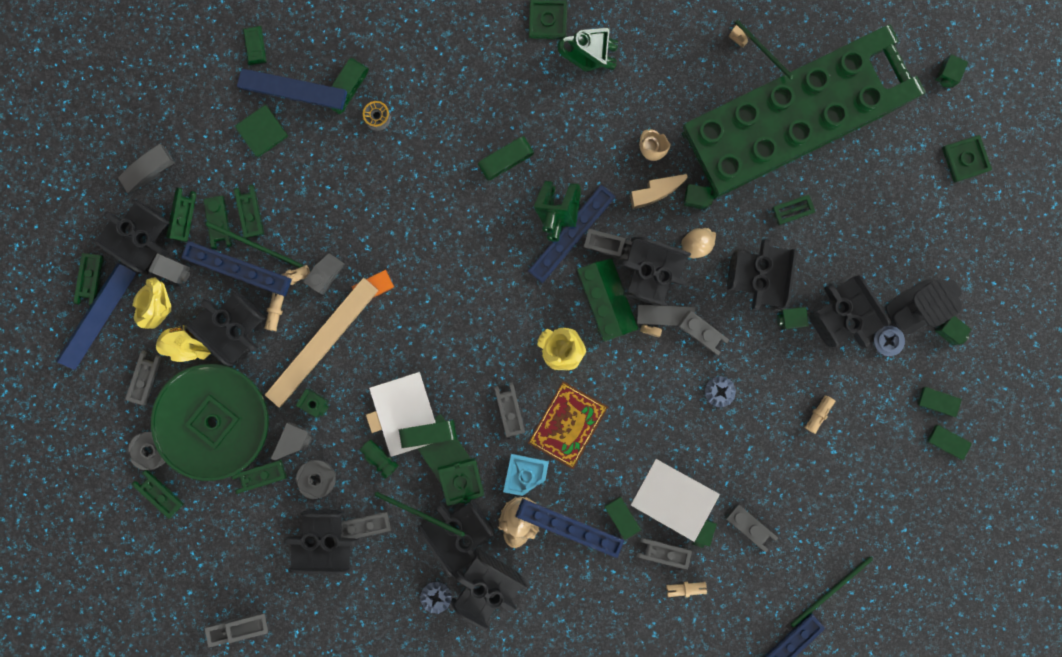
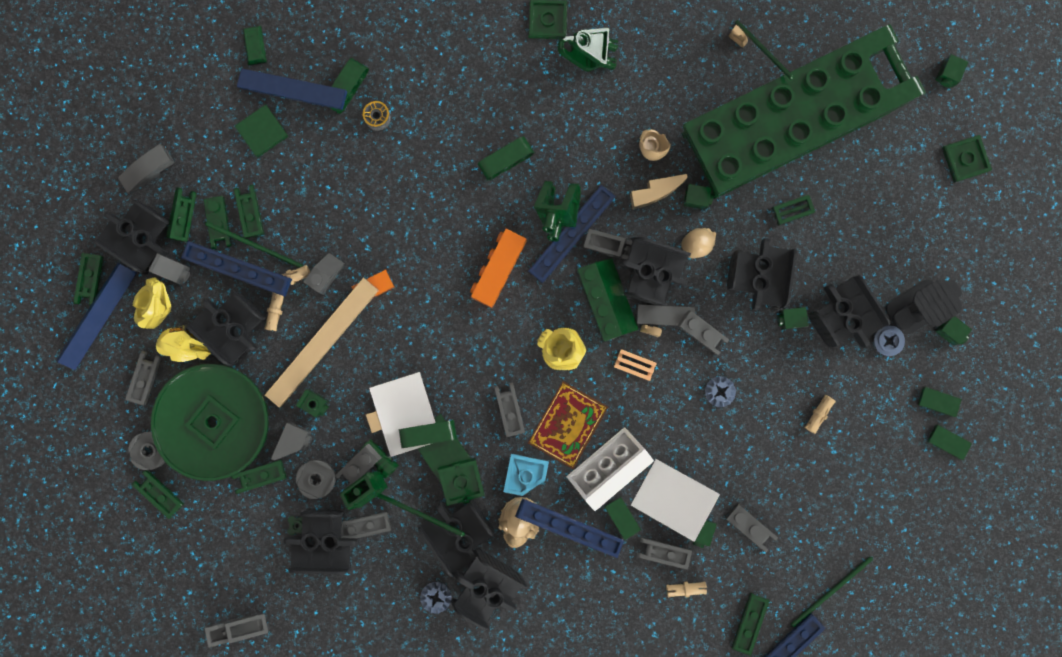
none -> dark green plate [288,516,302,535]
none -> dark grey hinge [335,444,382,488]
none -> dark green brick [340,471,387,510]
none -> orange brick [470,229,527,308]
none -> white slope [566,427,654,511]
none -> light nougat tile [614,349,657,381]
none -> dark green tile [731,593,770,656]

